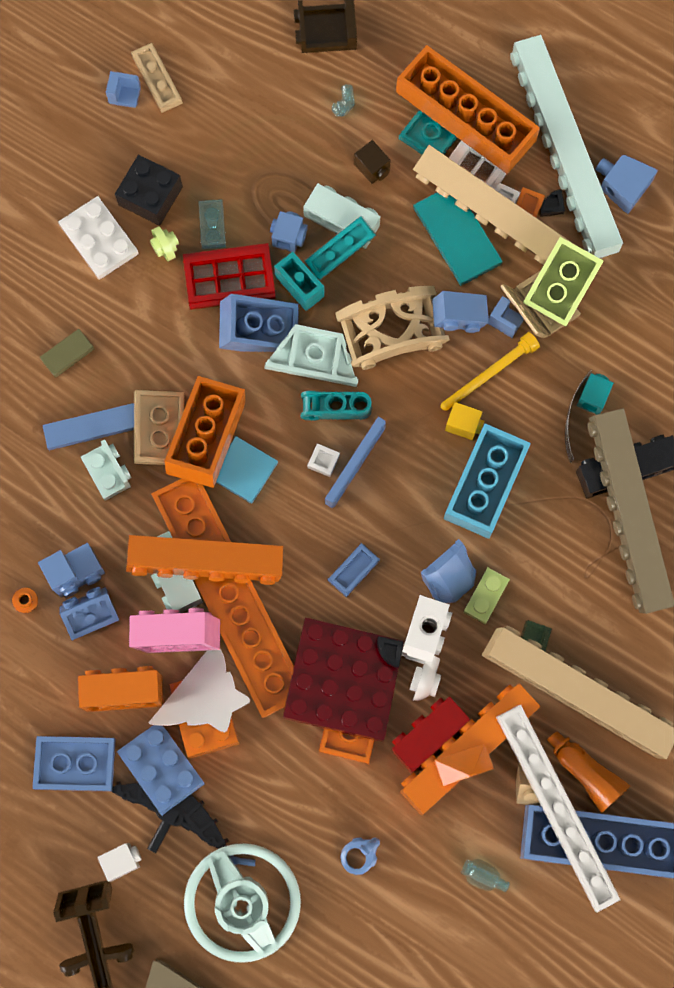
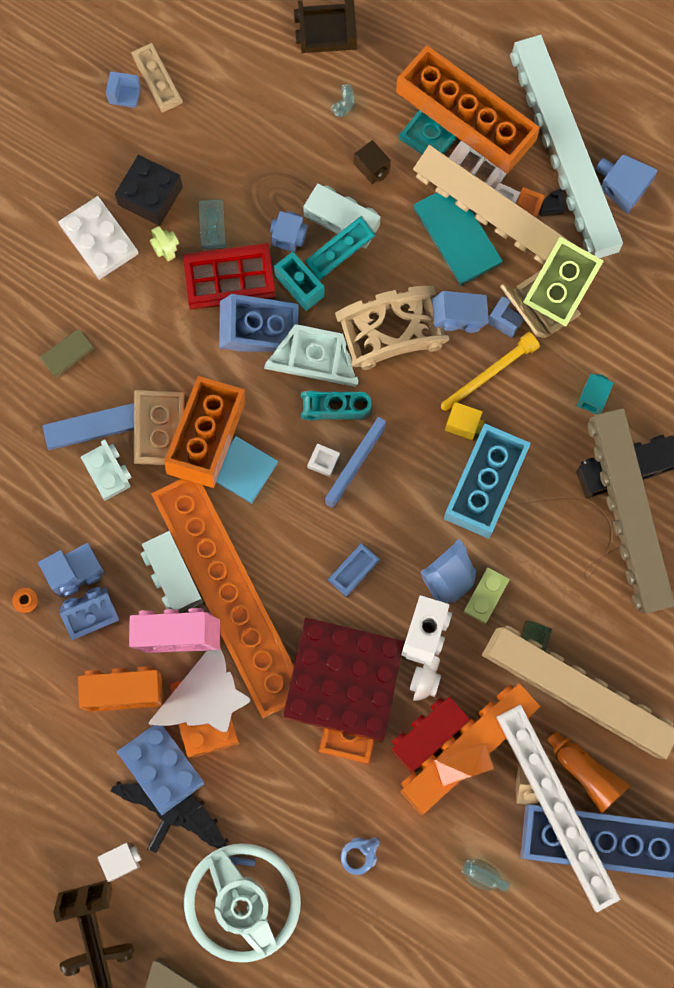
medium blue plate [33,736,116,792] -> none
orange brick [126,535,283,585] -> none
black tile [377,636,404,668] -> none
sticker [565,370,592,463] -> none

